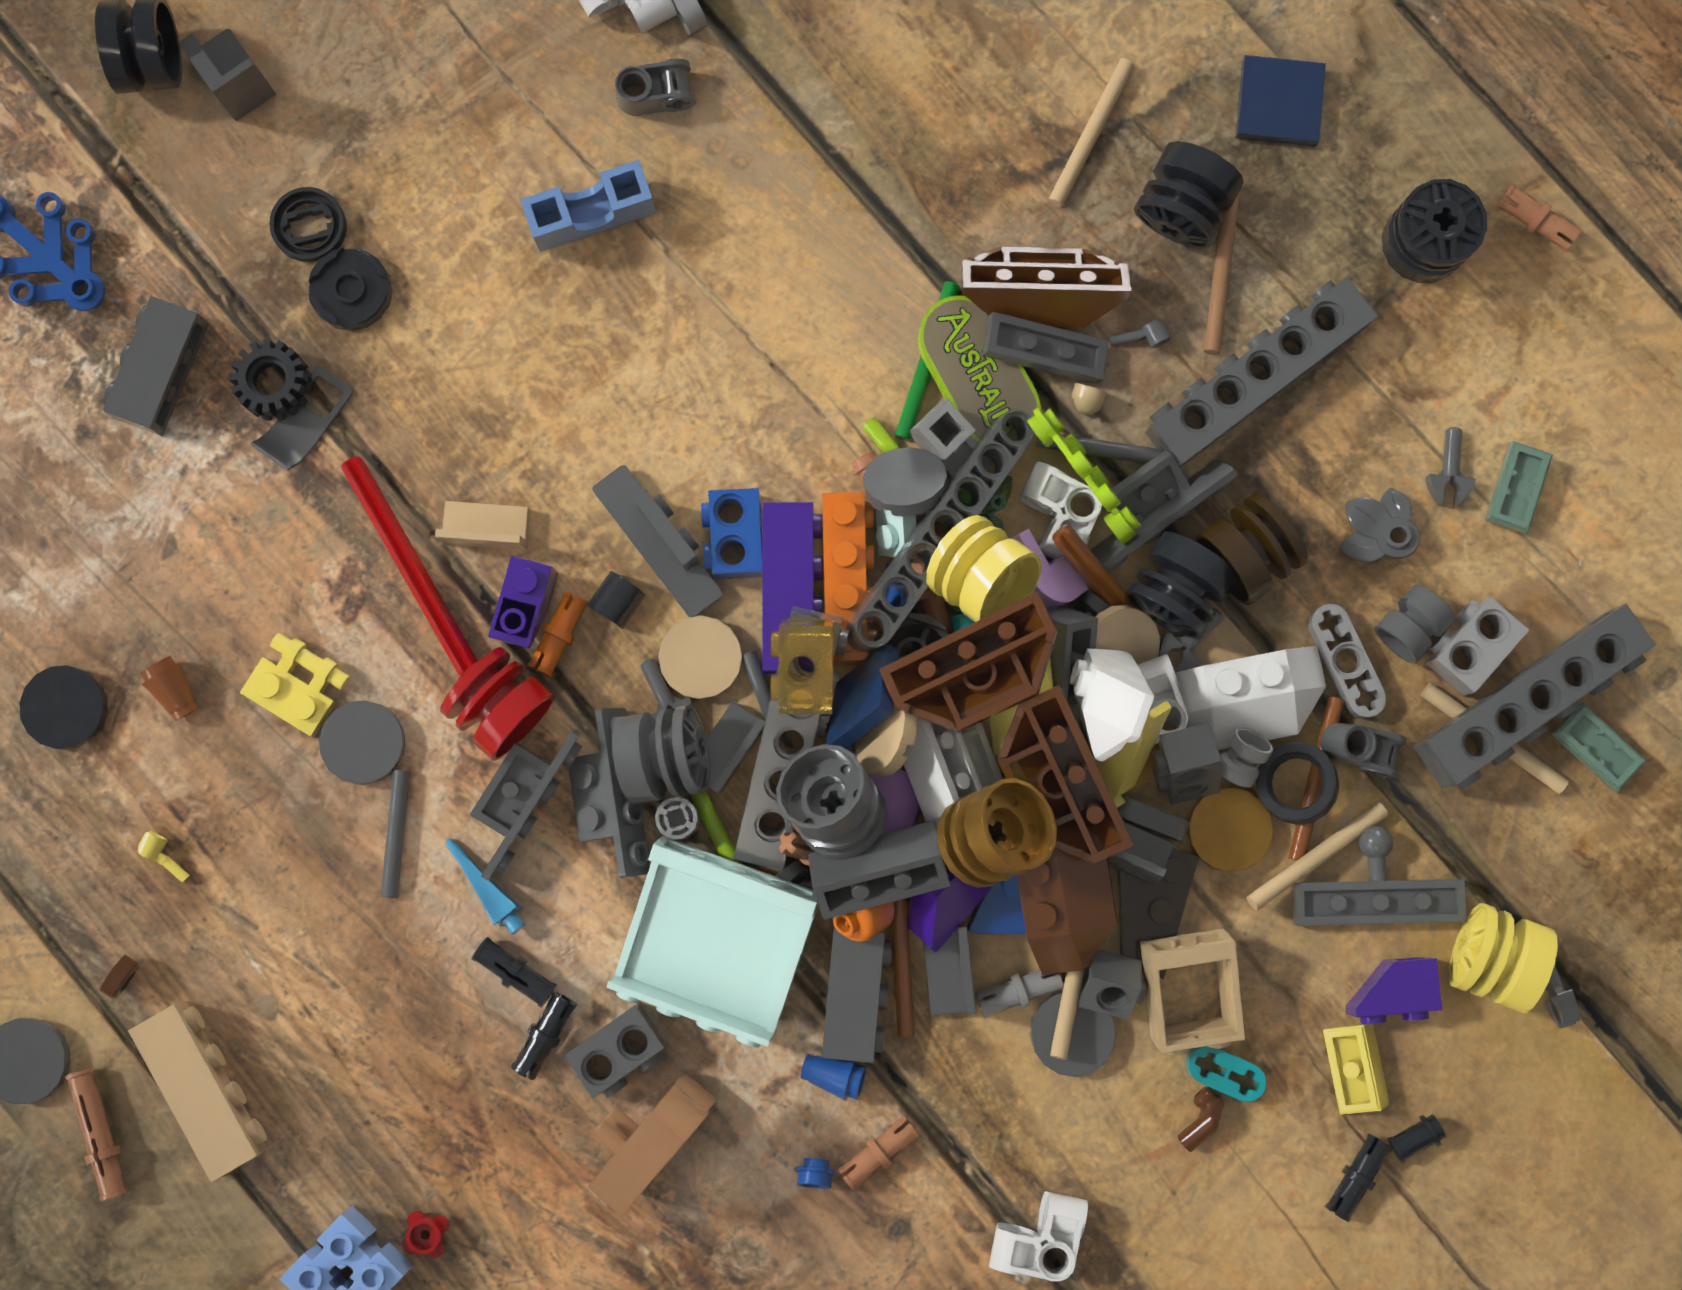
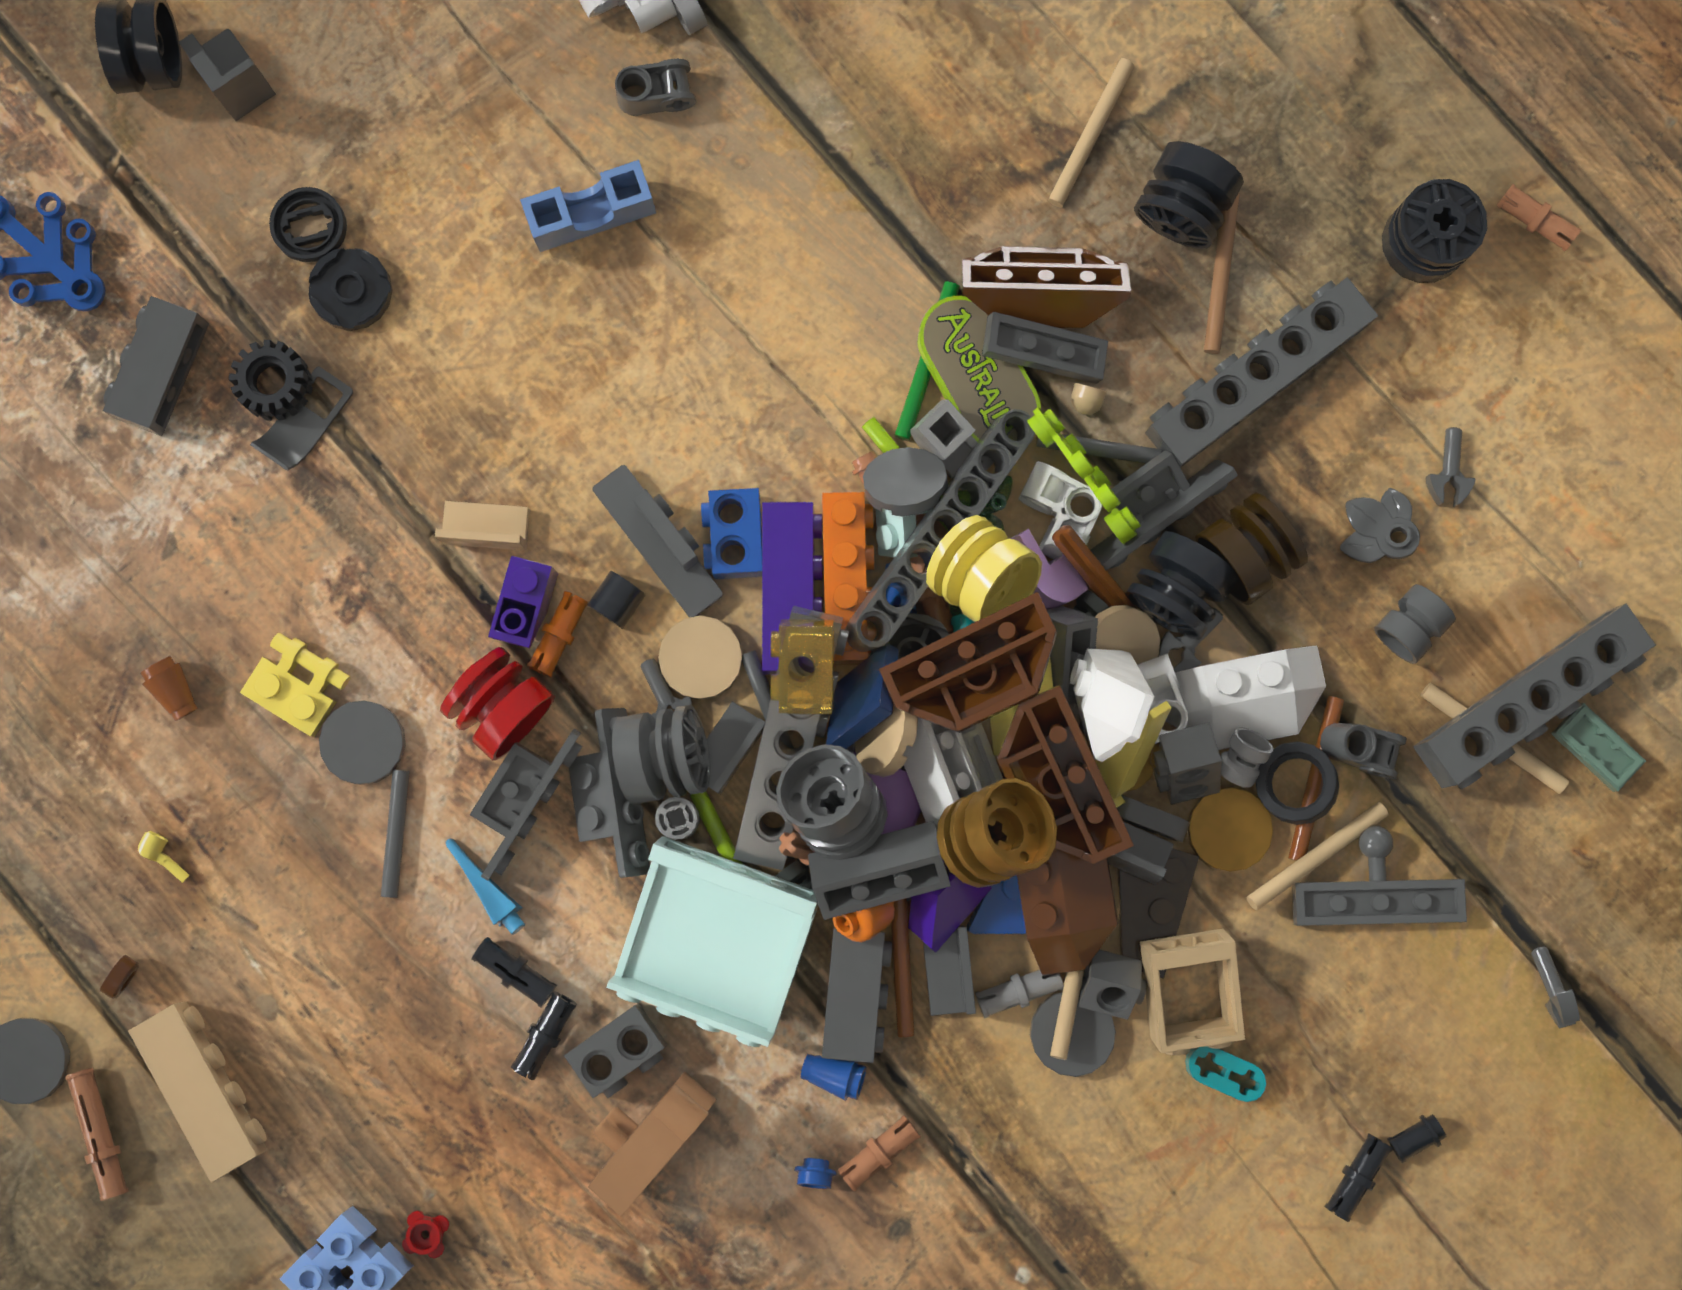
black tile [19,665,108,749] -> none
red axle [341,456,477,676] -> none
white piece [989,1191,1088,1281] -> none
dark grey hand [1110,320,1170,349] -> none
reddish brown arm [1178,1087,1224,1152] -> none
dark blue tile [1235,55,1326,146] -> none
light grey beam [1307,604,1386,719] -> none
light yellow slope [1323,1022,1389,1115] -> none
dark purple slope [1346,956,1442,1024] -> none
light grey brick [1425,597,1529,696] -> none
light yellow wheel [1448,903,1558,1013] -> none
sand green plate [1485,441,1553,534] -> none

